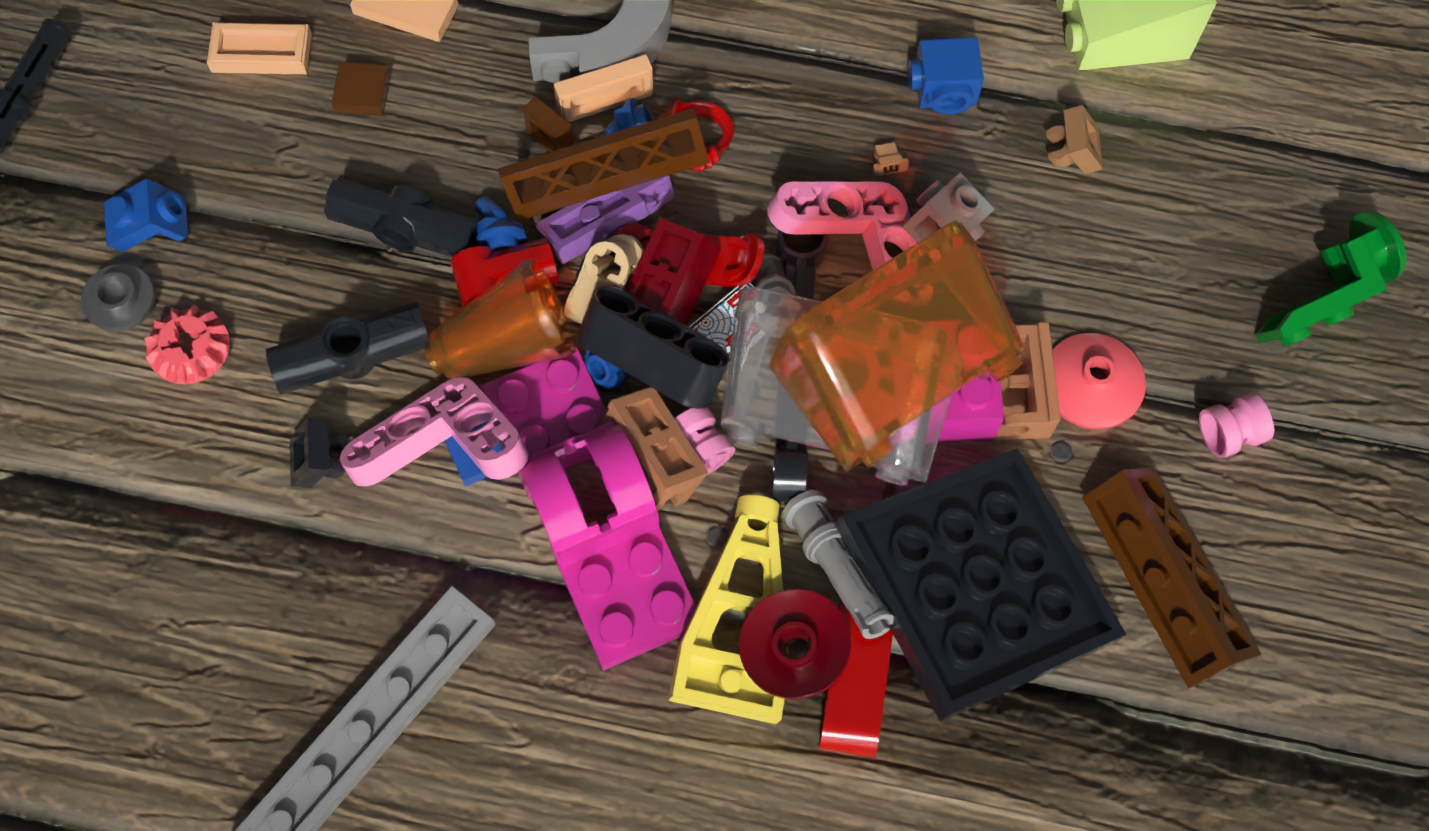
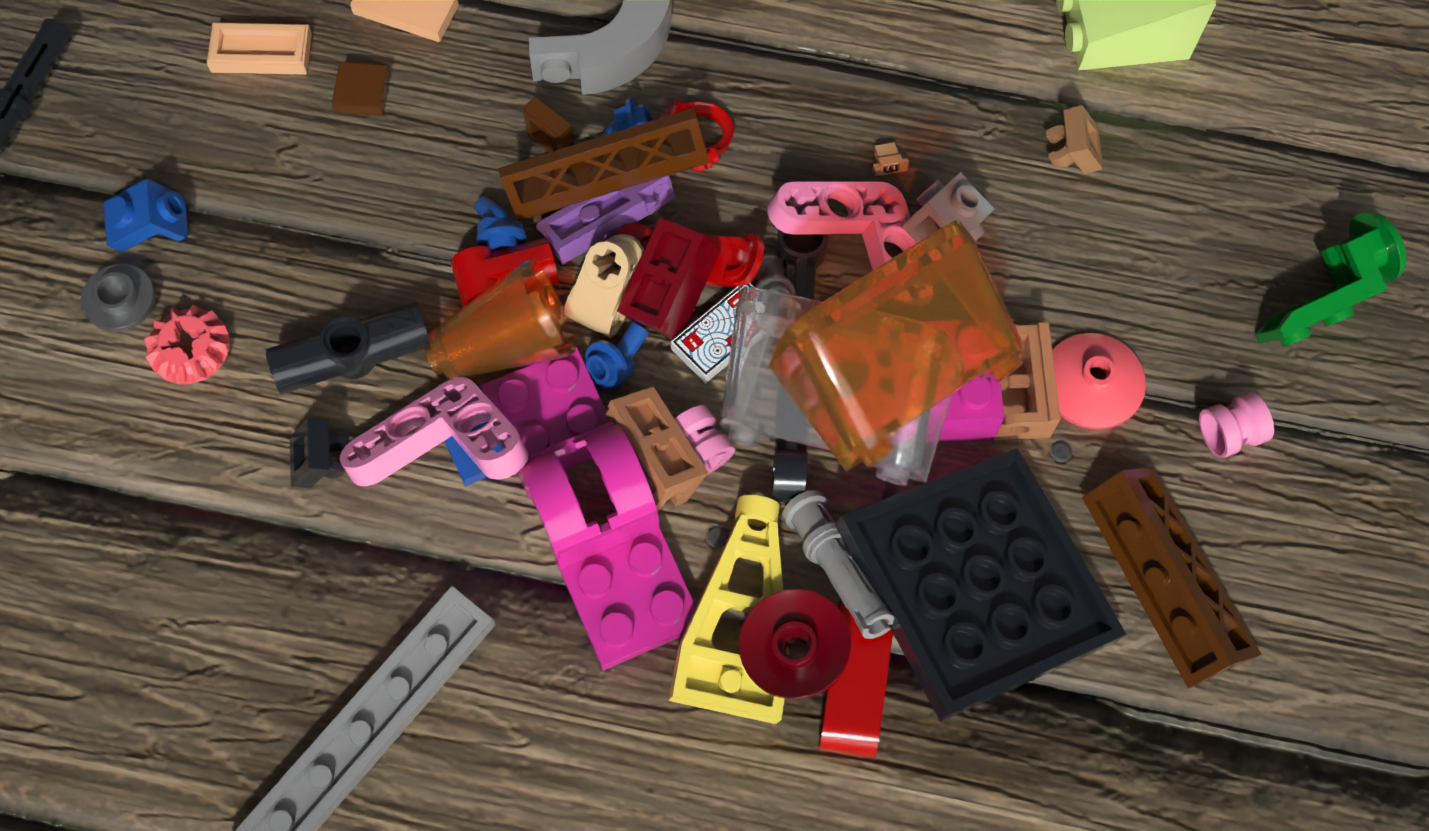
black piece [324,175,481,258] -> none
light nougat tile [554,54,653,123] -> none
black beam [577,286,730,409] -> none
blue brick [908,36,984,115] -> none

